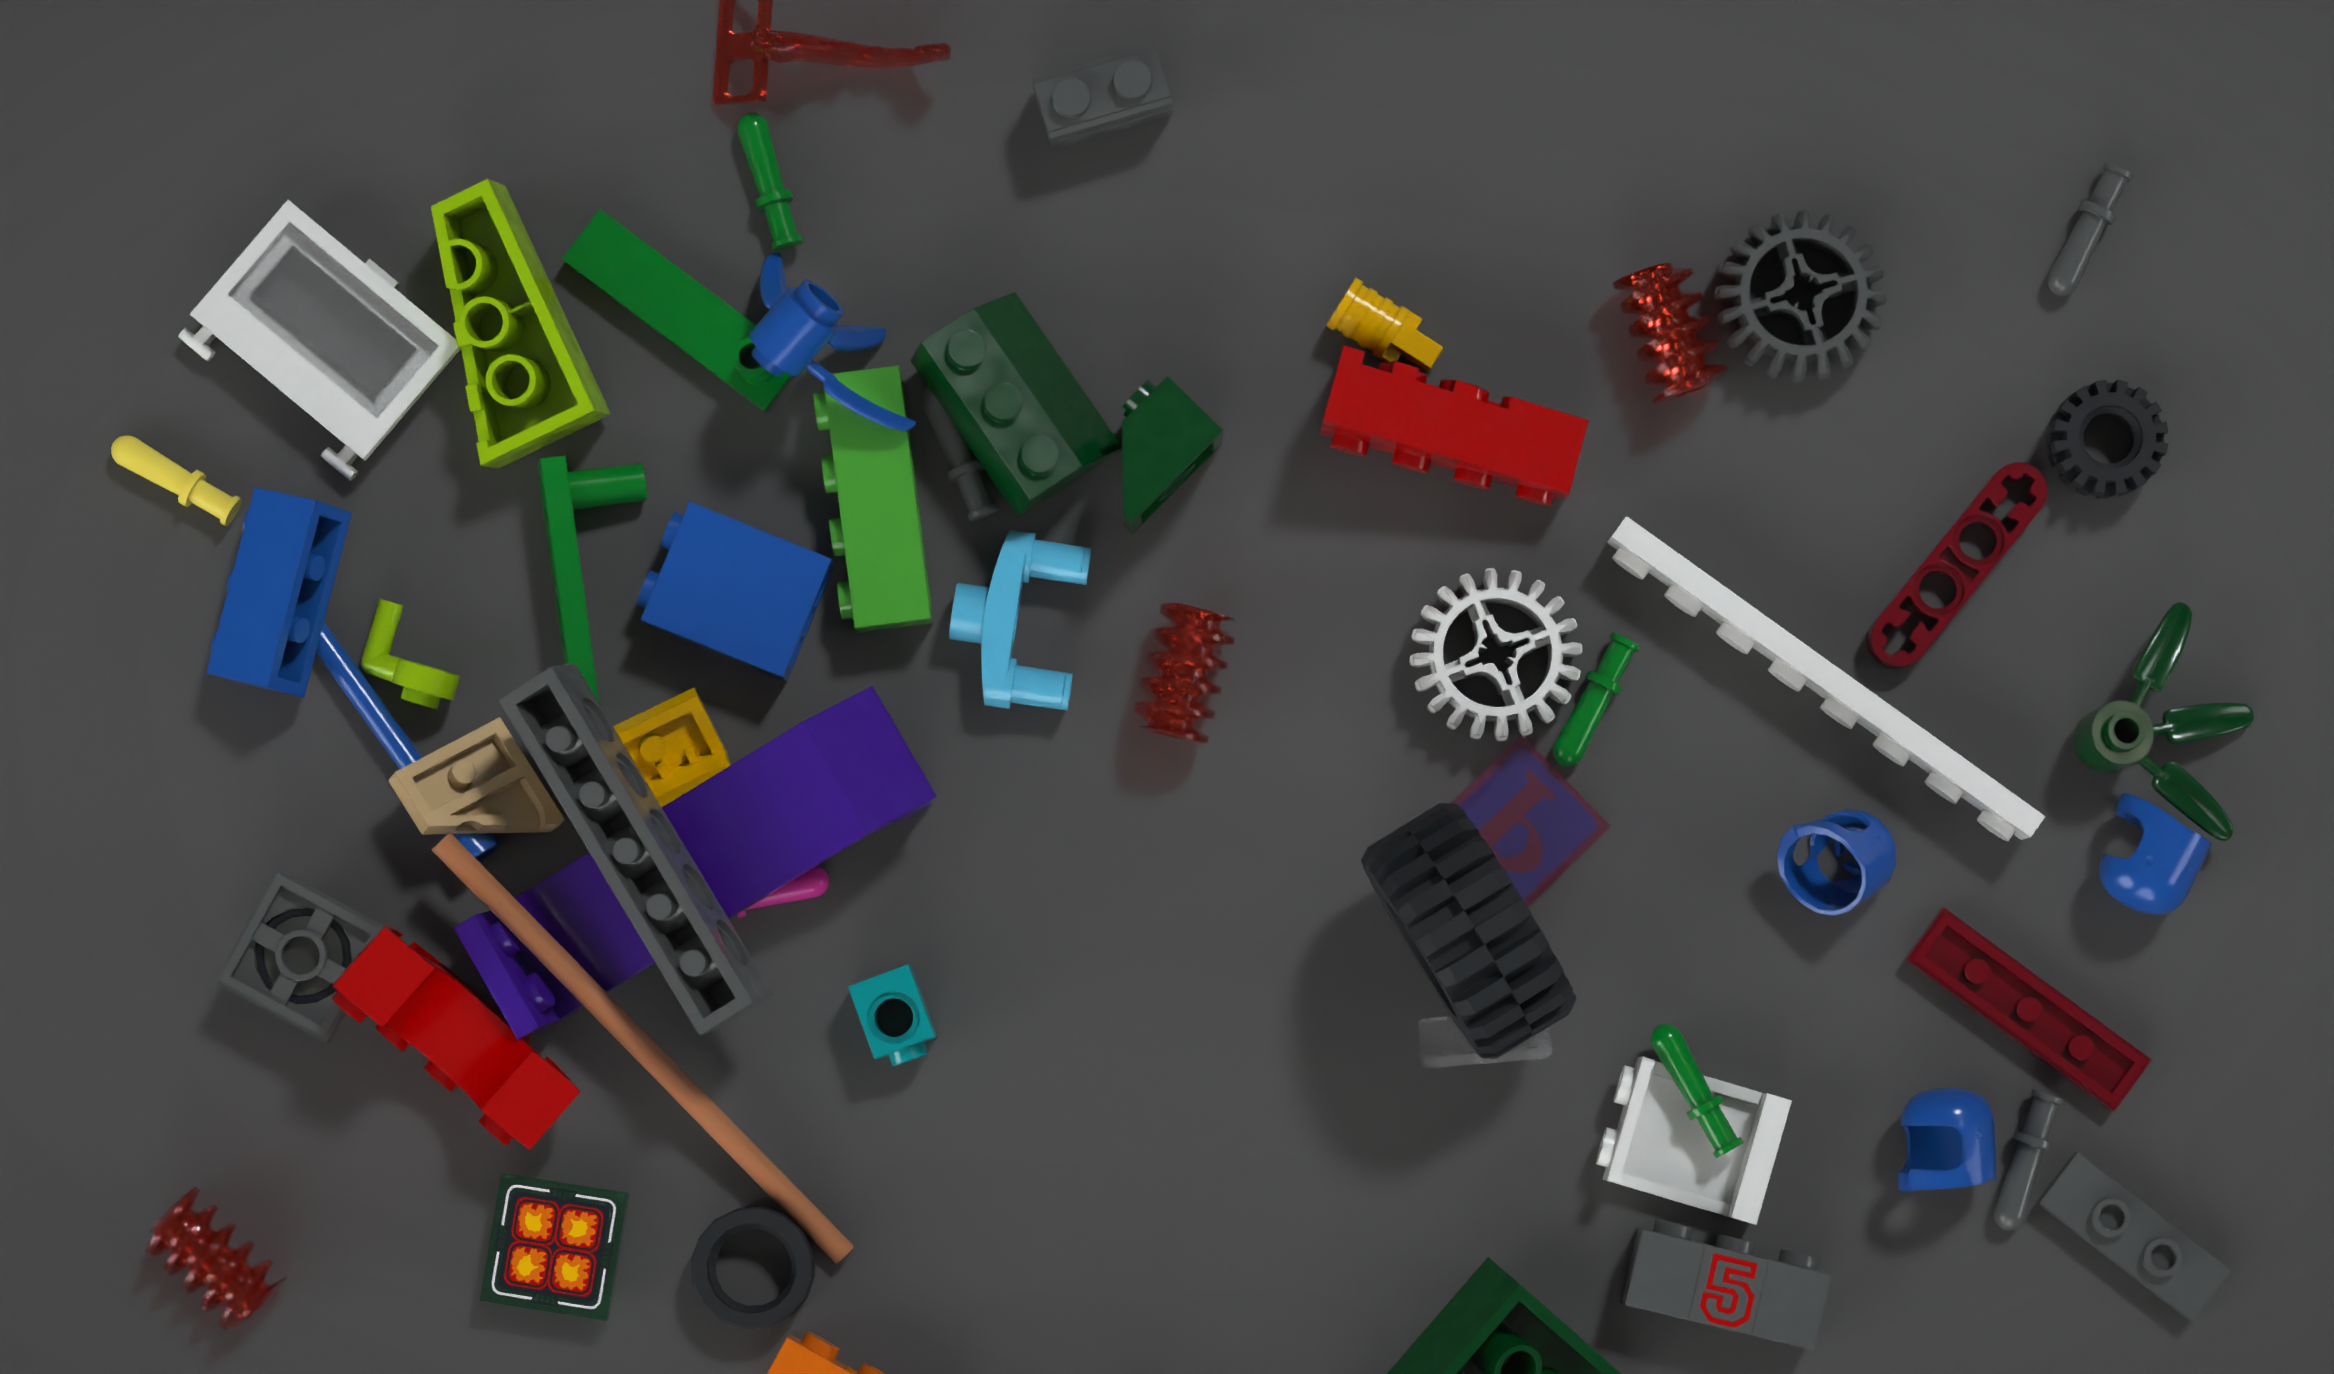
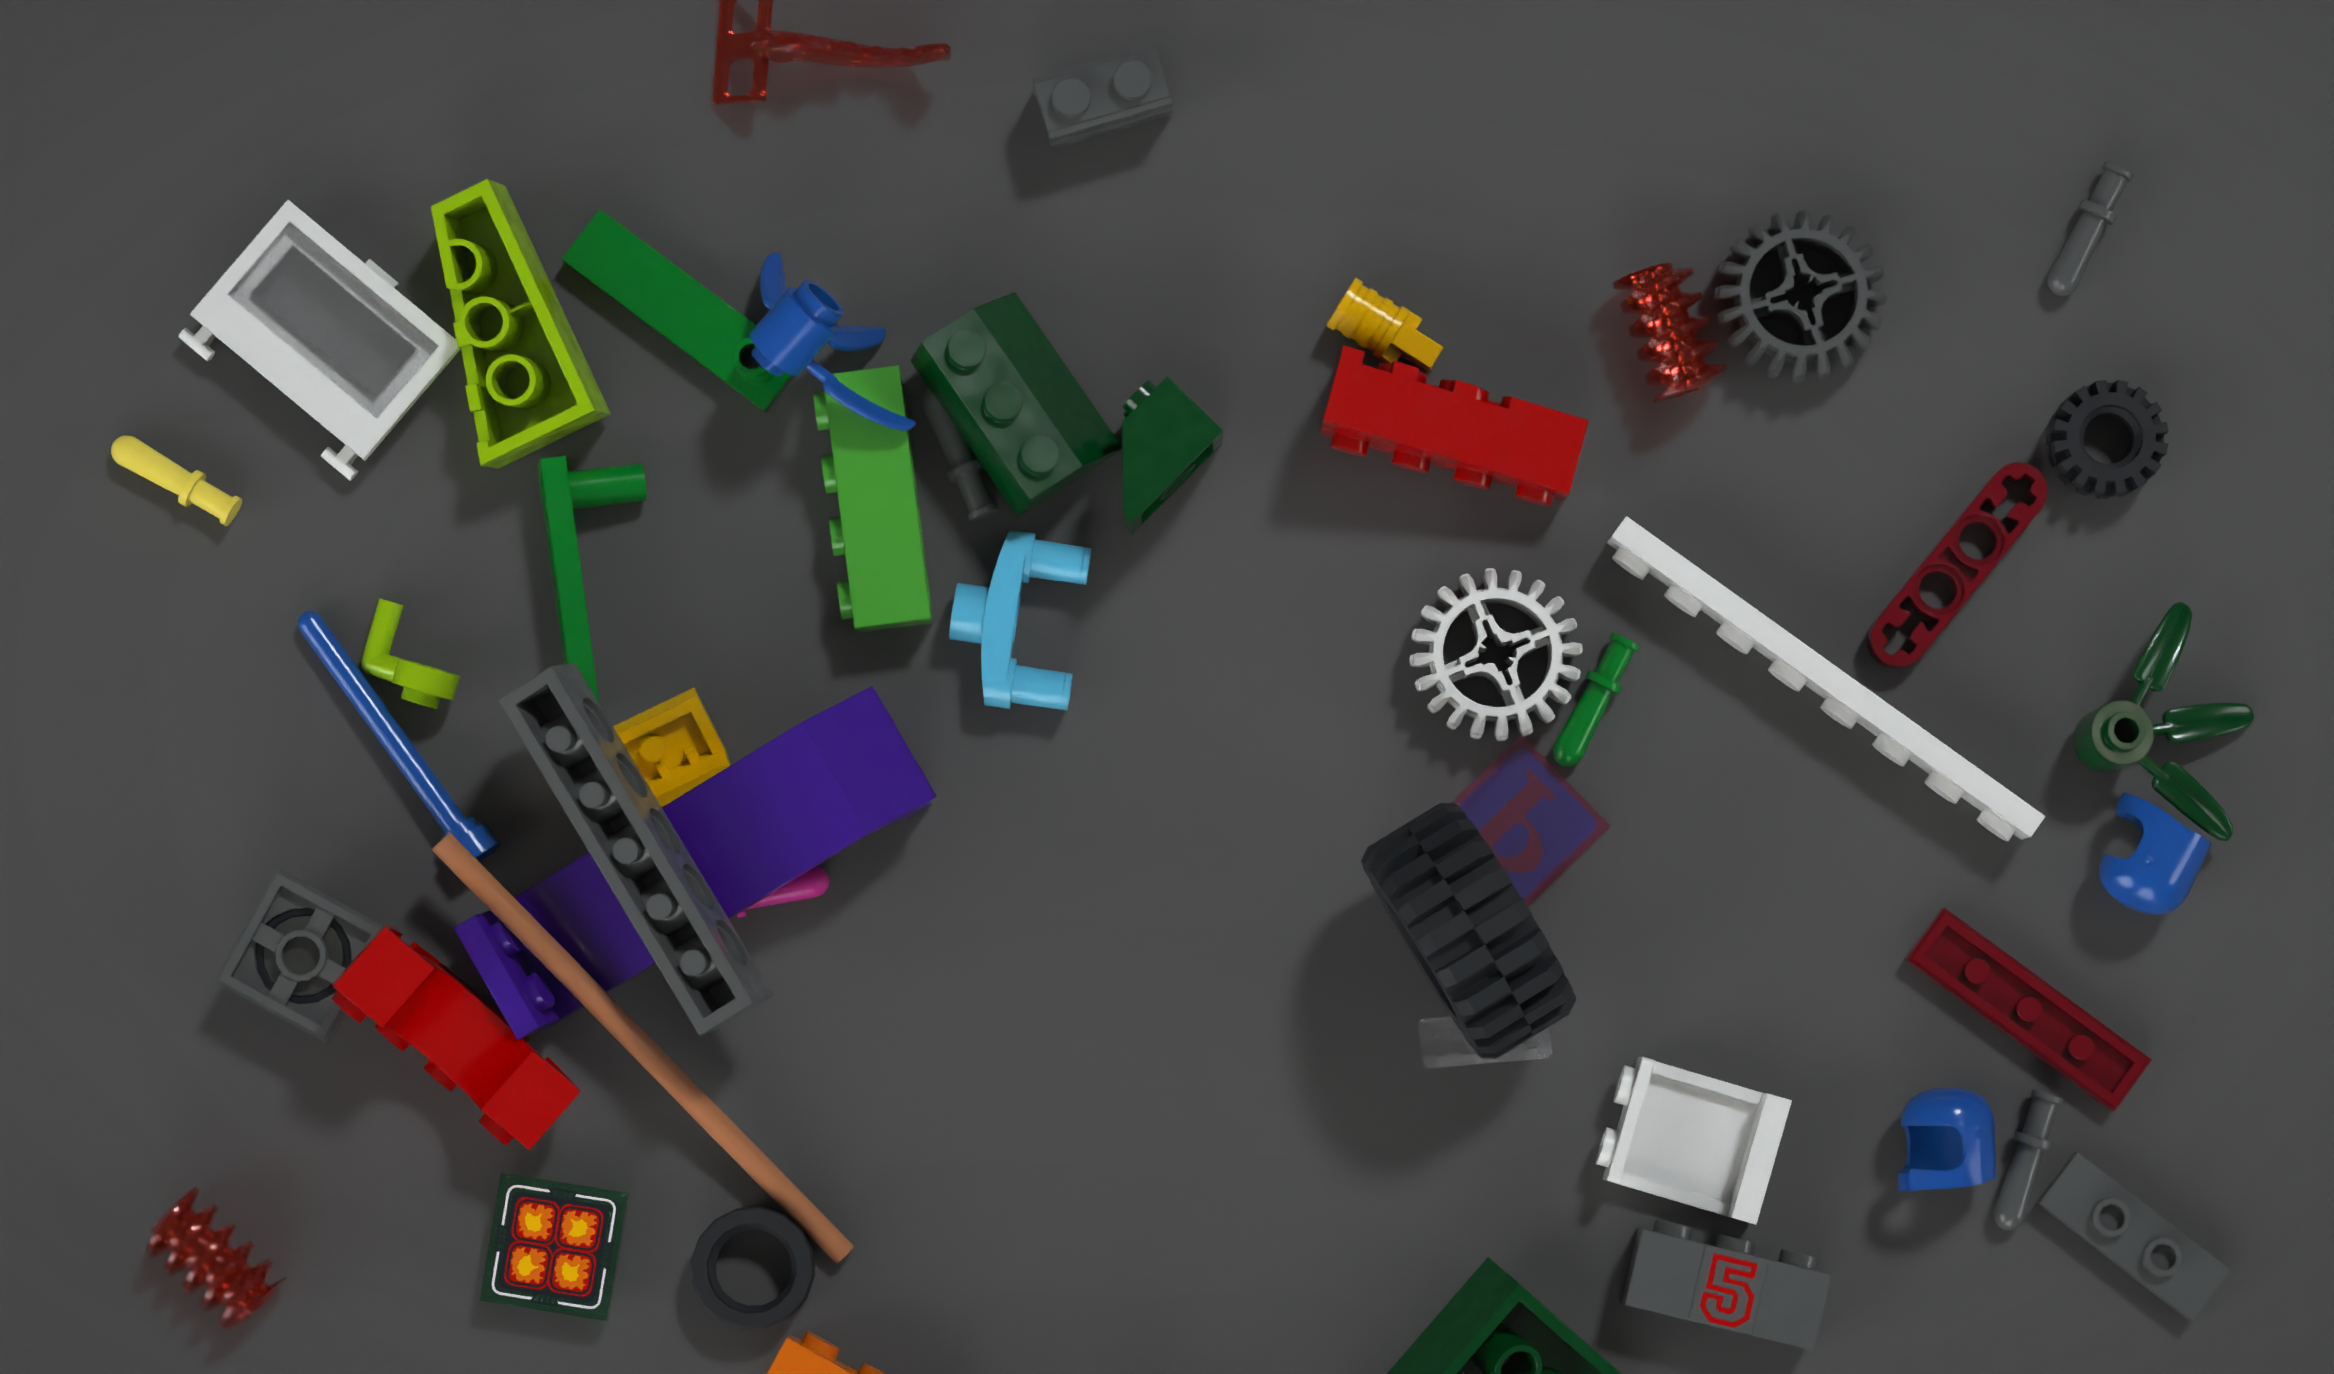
blue brick [206,487,352,698] -> none
tan wing [388,717,565,835] -> none
blue brick [636,501,836,682] -> none
green piece [737,112,803,251] -> none
teal brick [848,964,937,1067] -> none
clear red piece [1133,602,1235,744] -> none
green piece [1651,1023,1744,1158] -> none
blue helmet [1777,809,1896,916] -> none

